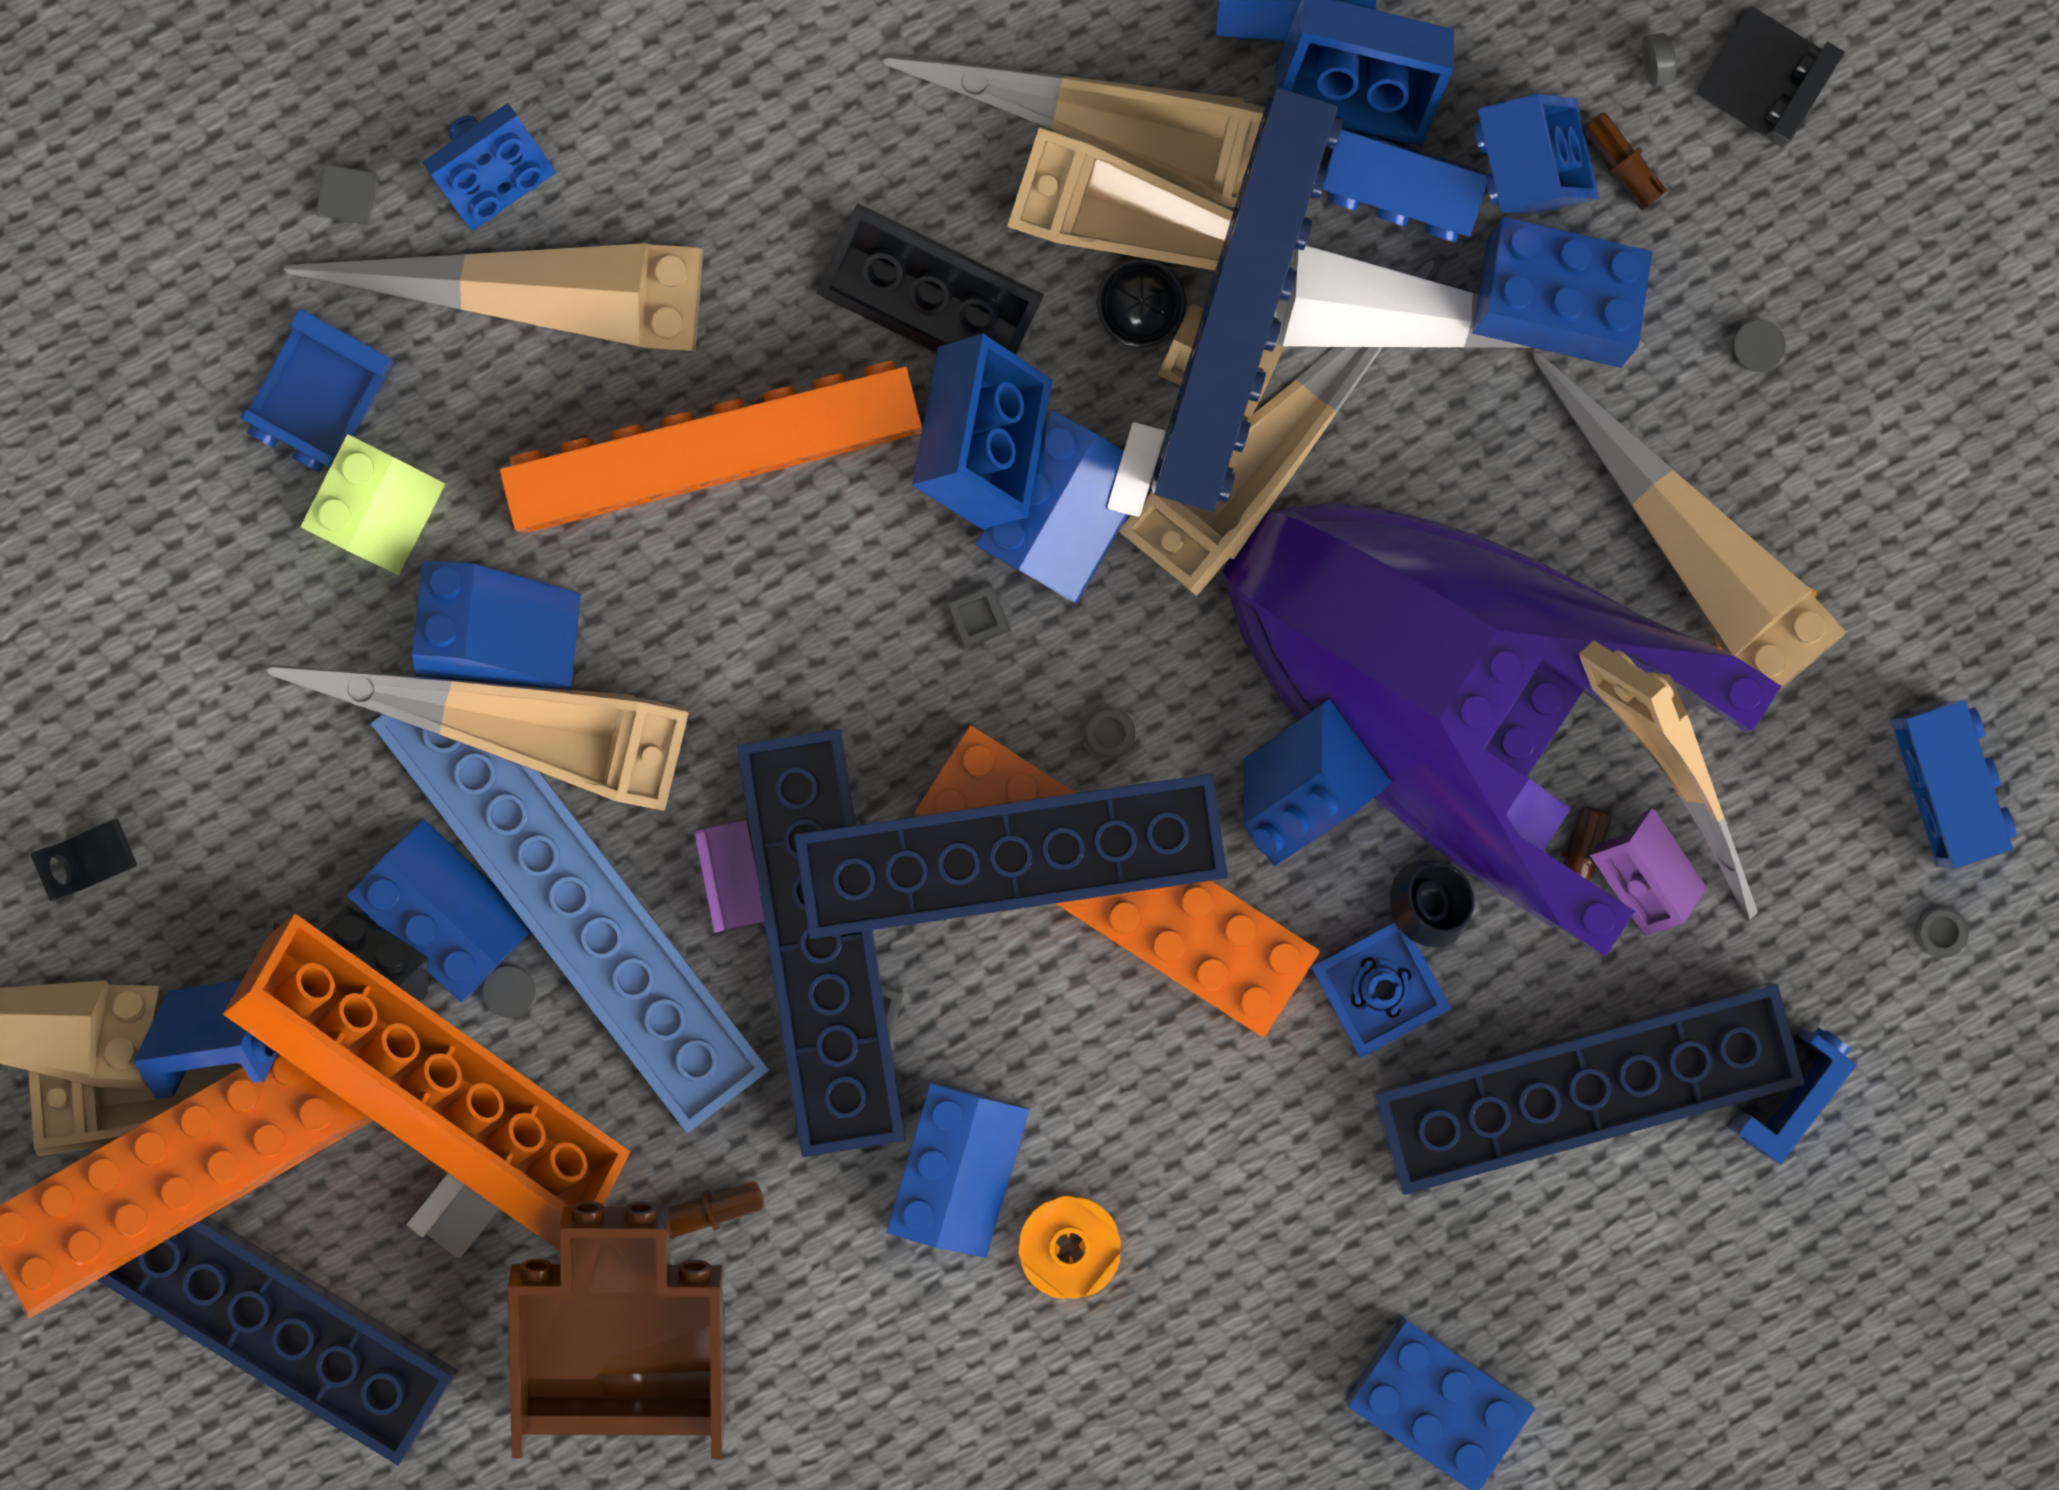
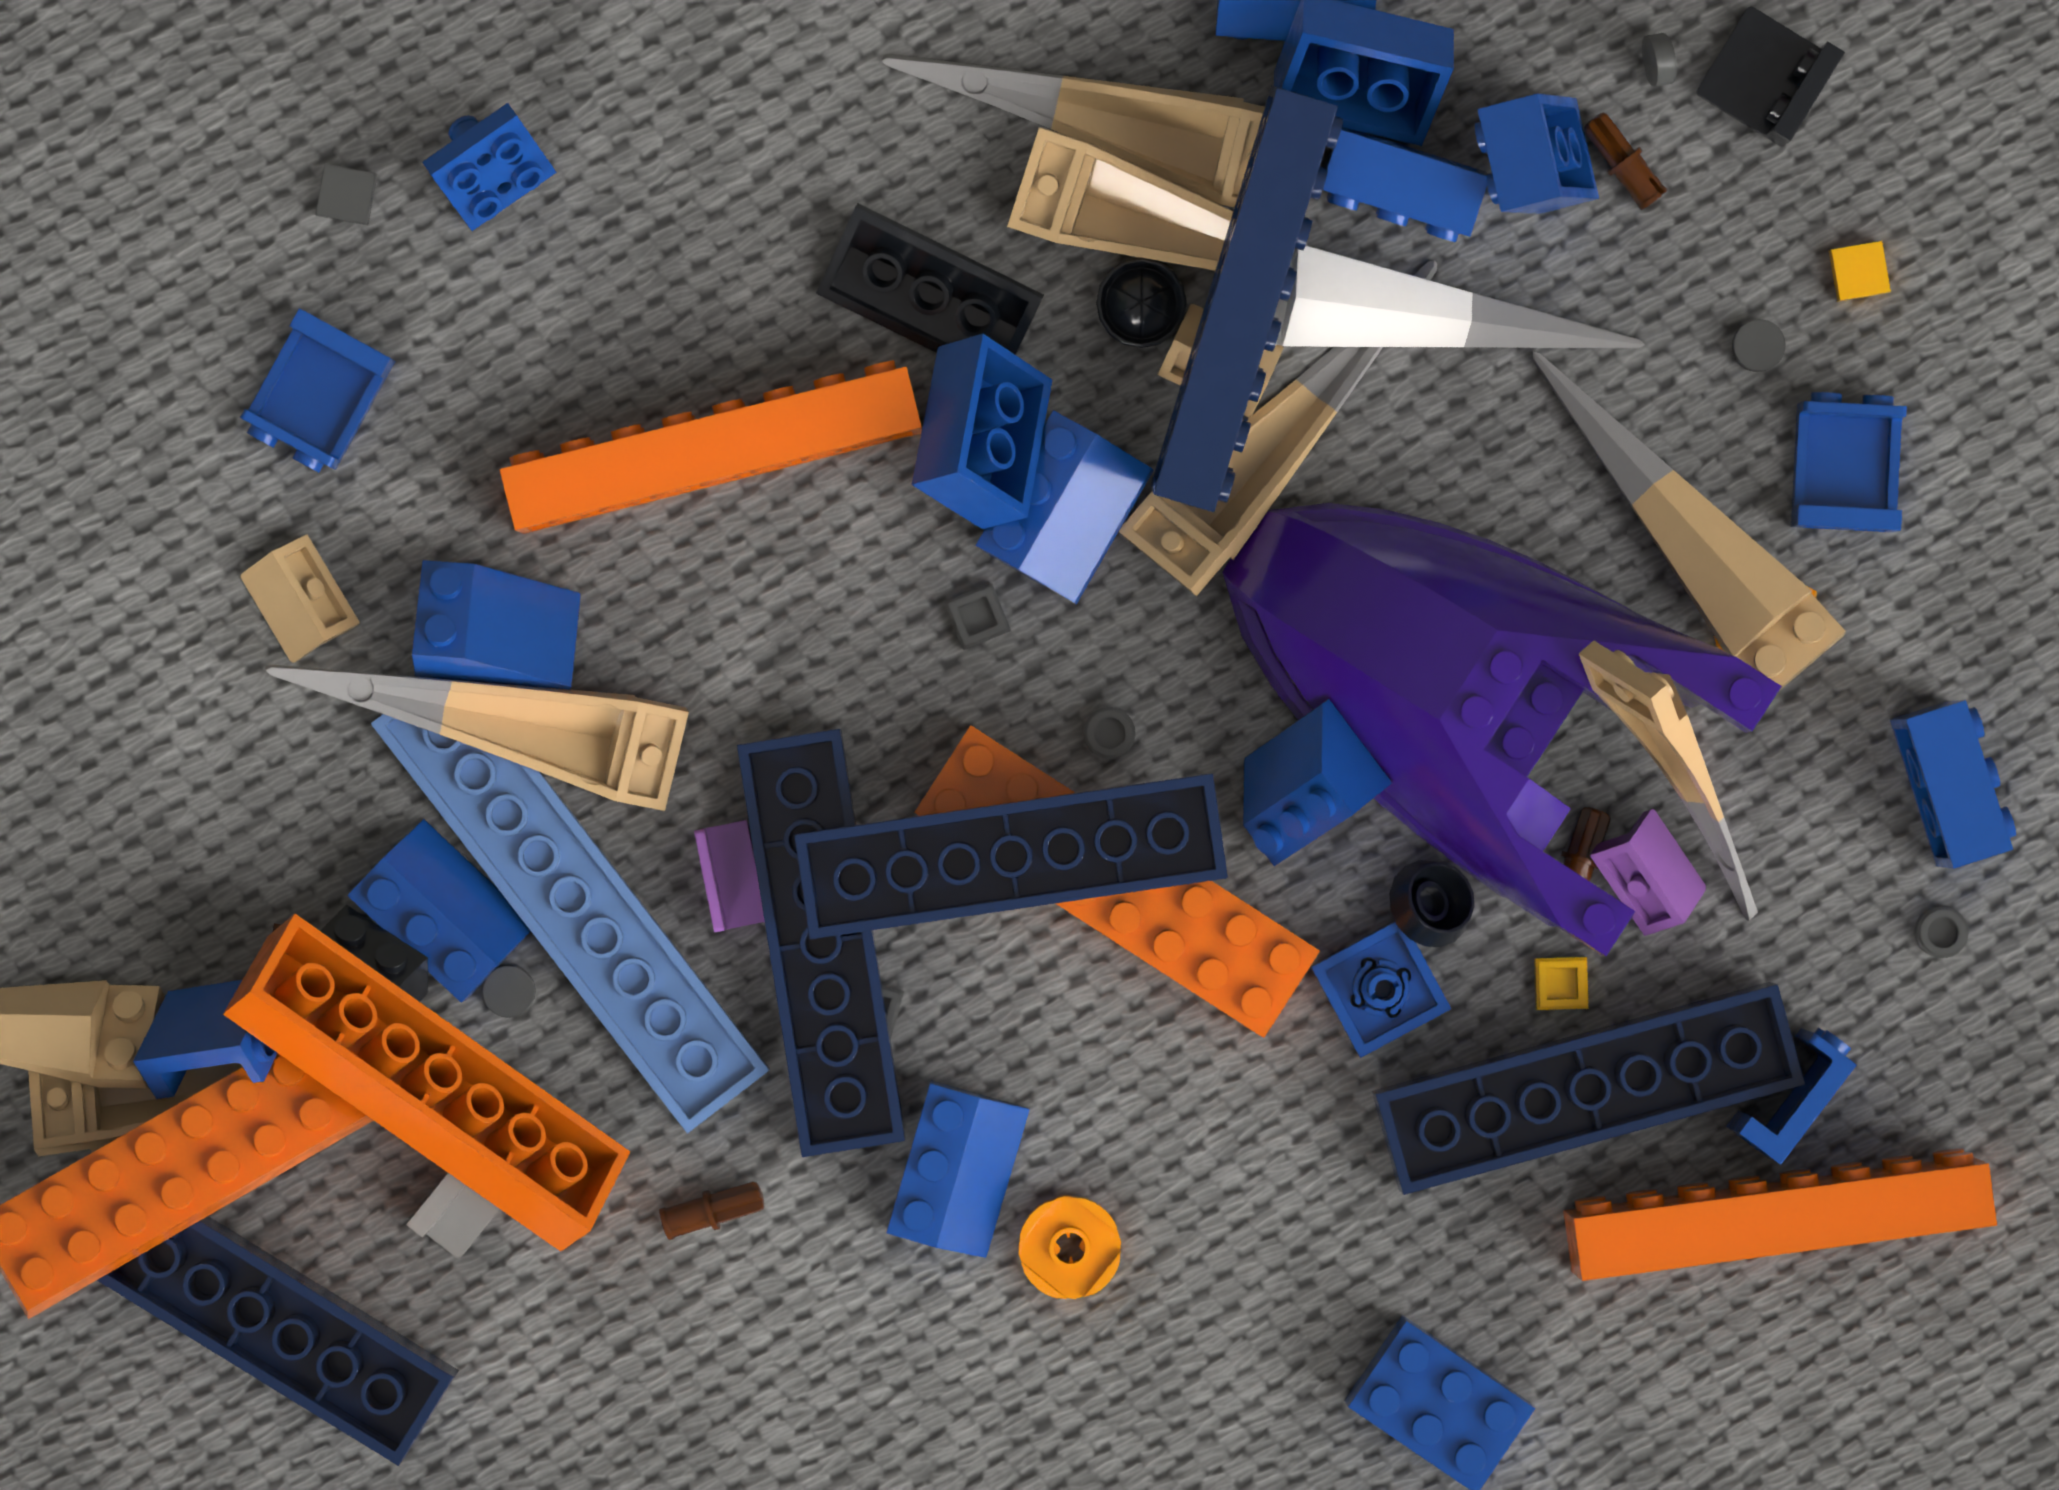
black bracket [30,819,137,901] -> none
tan plate [283,243,703,352] -> none
yellowish green slope [301,434,446,576] -> none
reddish brown panel [508,1201,726,1459] -> none
white sticker [1107,422,1165,517] -> none
blue brick [1472,217,1652,368] -> none
none -> tan panel [241,534,360,663]
none -> yellow tile [1534,957,1589,1010]
none -> orange brick [1563,1149,1997,1281]
none -> blue panel [1791,392,1907,533]
none -> yellow tile [1829,241,1891,302]

